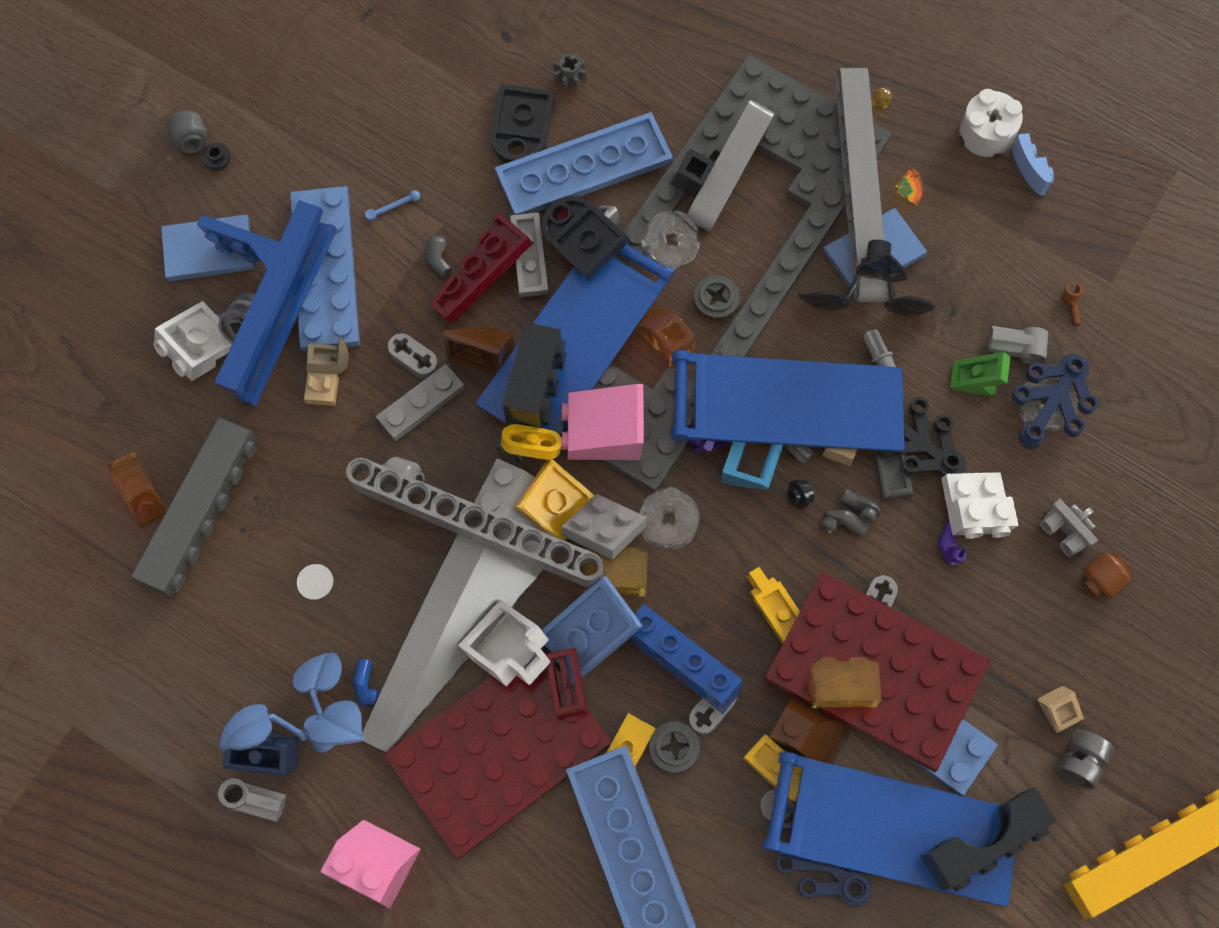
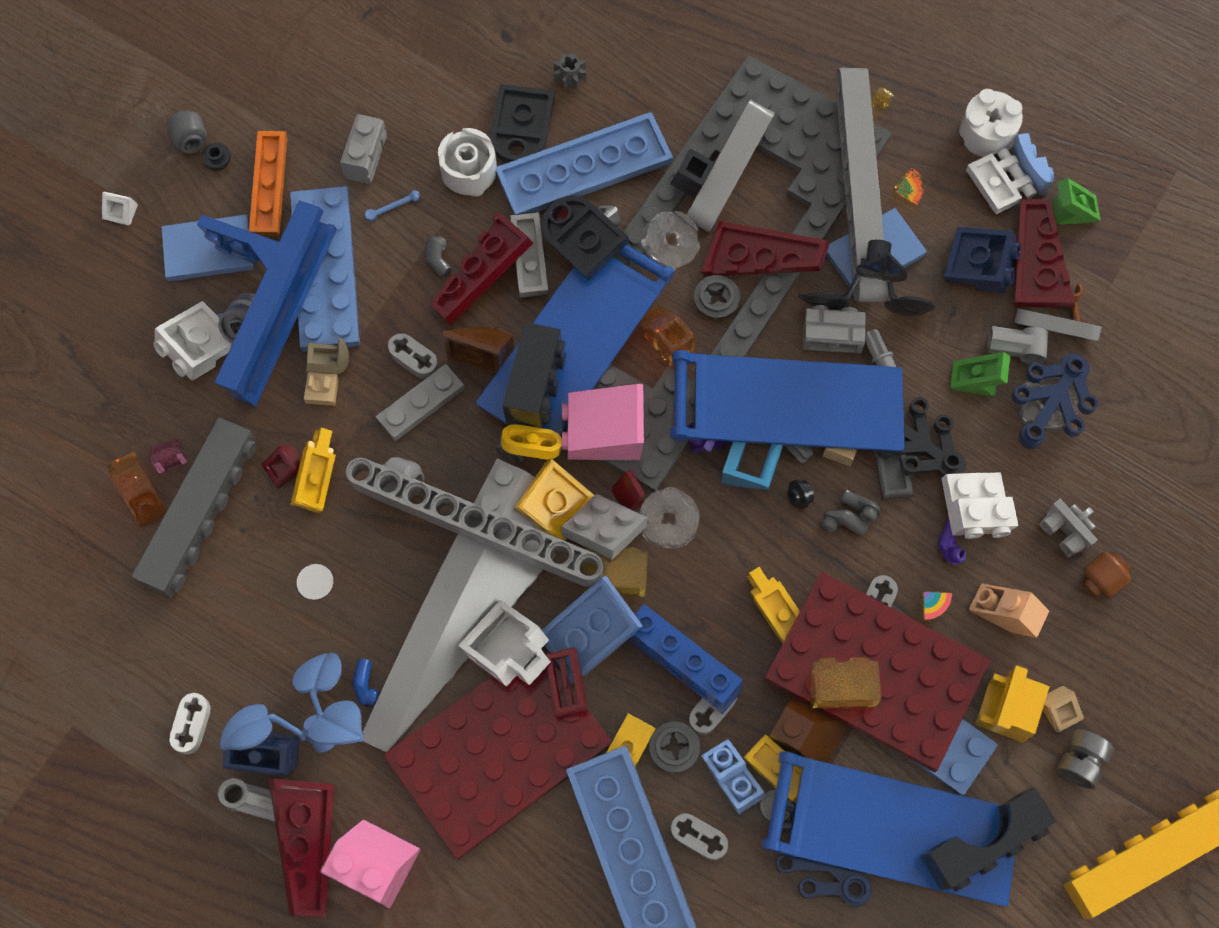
none -> white slope [102,192,138,225]
none -> clear pink slope [150,438,187,473]
none -> white beam [170,693,211,754]
none -> orange plate [249,131,287,237]
none -> dark red slope [261,445,301,487]
none -> dark red wing [269,779,334,918]
none -> yellow hinge [290,427,336,513]
none -> light grey brick [340,114,387,184]
none -> white brick [438,128,497,197]
none -> dark red slope [612,470,645,510]
none -> light grey beam [670,813,728,861]
none -> dark red wing [701,221,829,277]
none -> light blue slope [702,739,766,814]
none -> light grey brick [803,305,866,354]
none -> tile [921,591,953,623]
none -> dark blue plate [944,227,1021,293]
none -> white plate [966,148,1037,214]
none -> light nougat slope [969,583,1049,638]
none -> yellow plate [975,665,1050,743]
none -> light grey beam [1014,308,1102,341]
none -> dark red wing [1015,199,1075,308]
none -> bright green slope [1052,178,1100,224]

